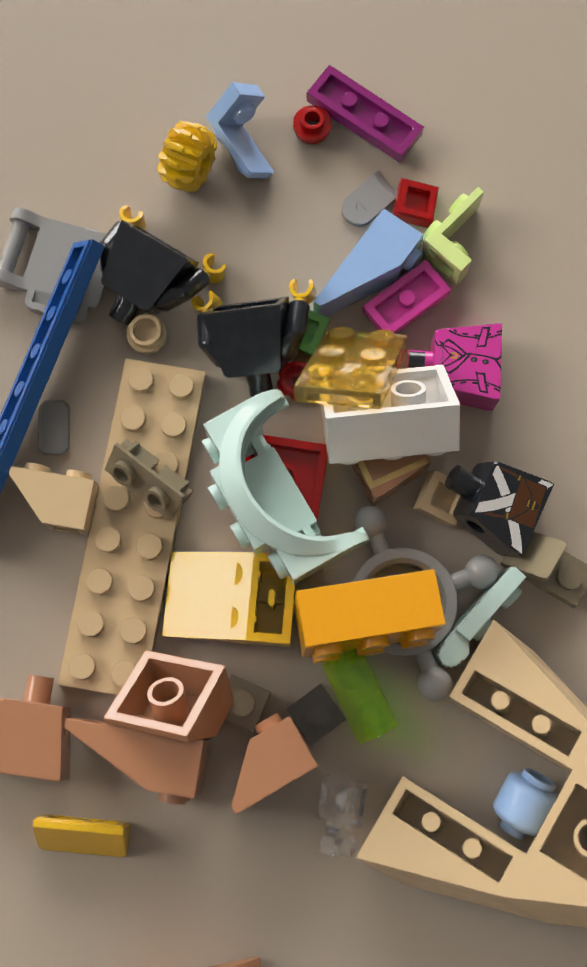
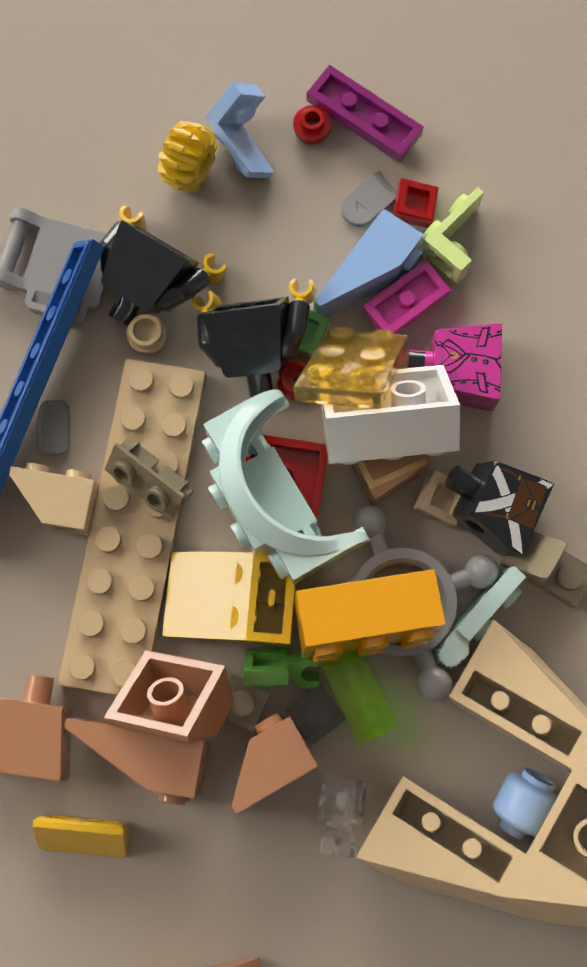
none -> bright green plate [244,648,319,689]

